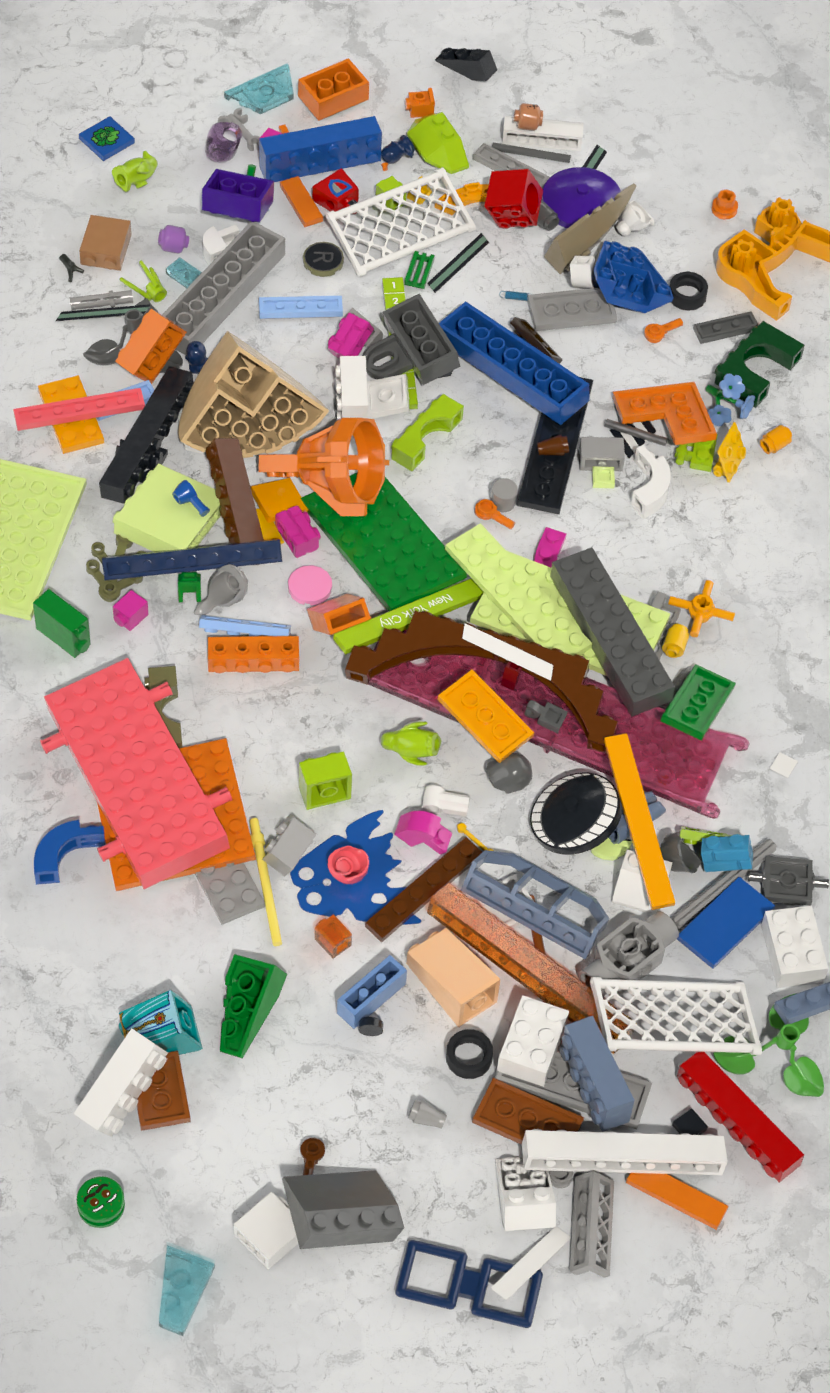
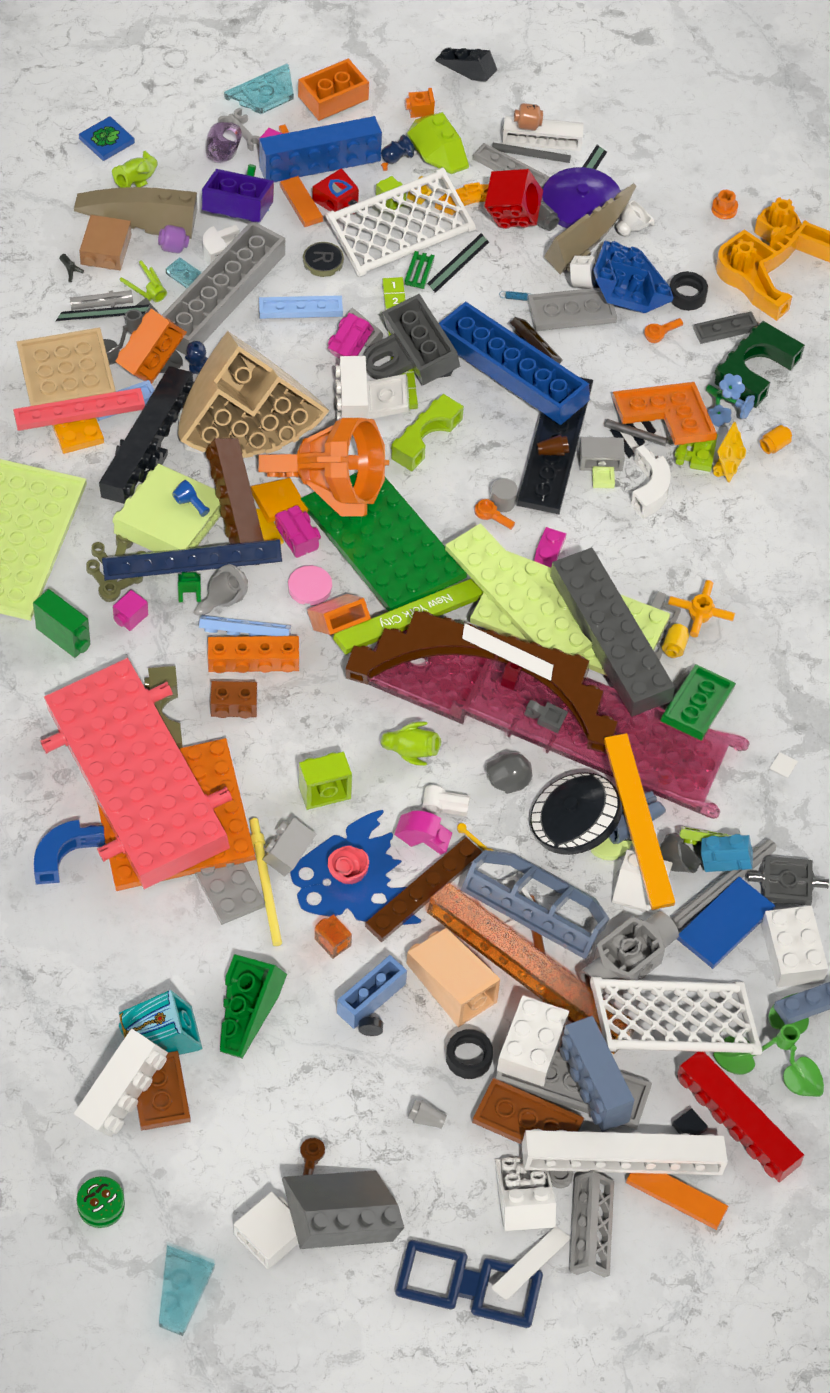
light orange plate [437,670,534,763] -> none
none -> tan plate [16,327,116,406]
none -> dark tan wedge [74,187,197,239]
none -> dark orange brick [210,681,257,719]

